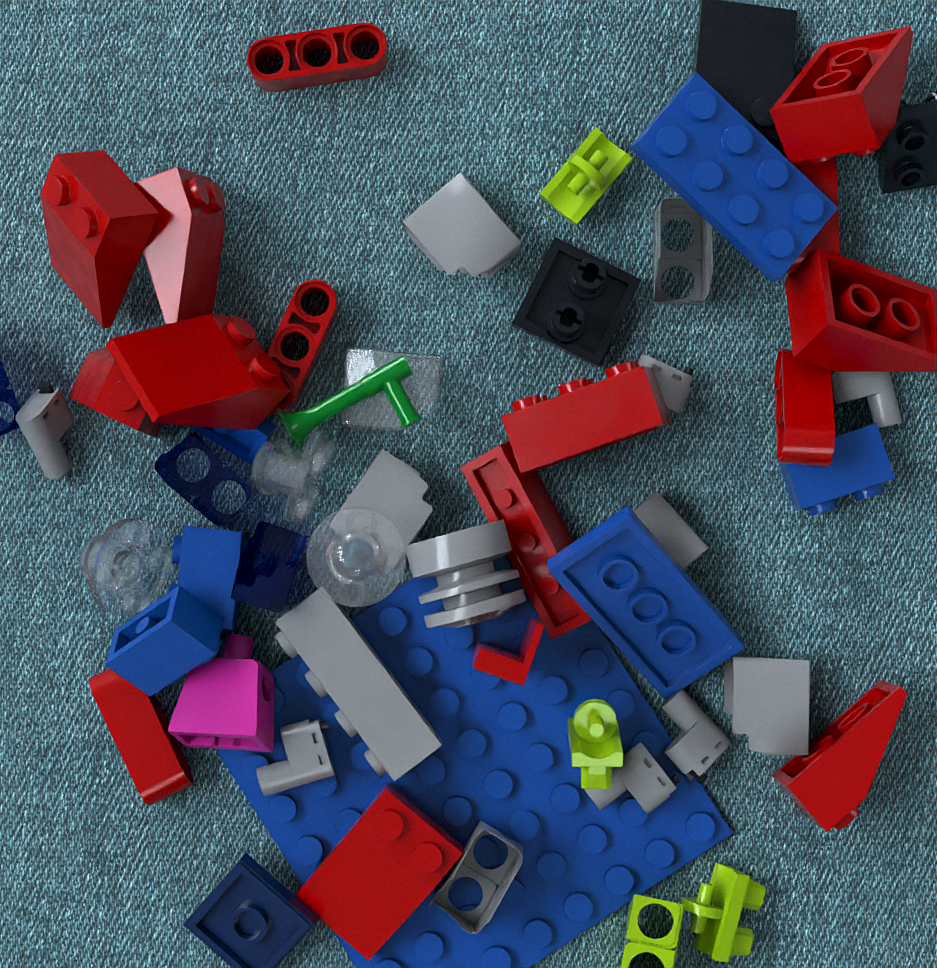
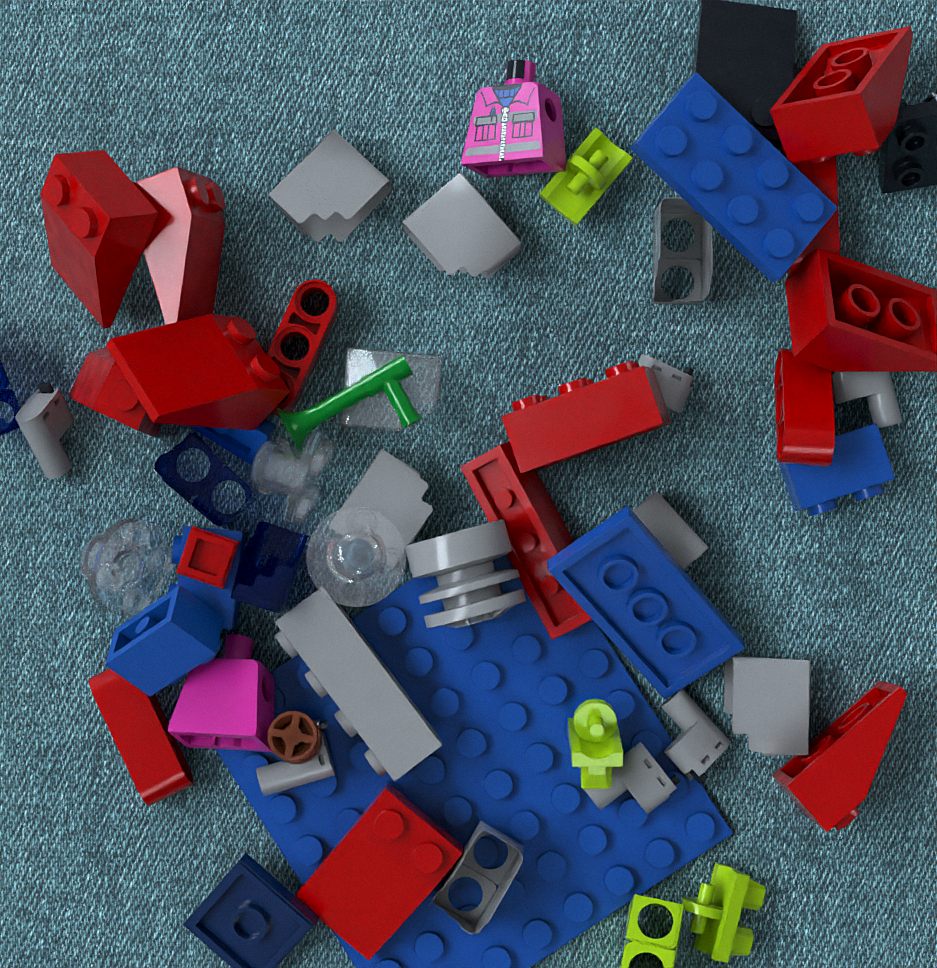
red beam [247,23,388,92] -> none
red panel [472,617,545,686] -> none
black plate [511,237,641,368] -> none
none -> red tile [176,526,241,589]
none -> light grey piece [268,130,391,242]
none -> copper wheel [268,711,322,764]
none -> dark pink torso [461,59,566,178]

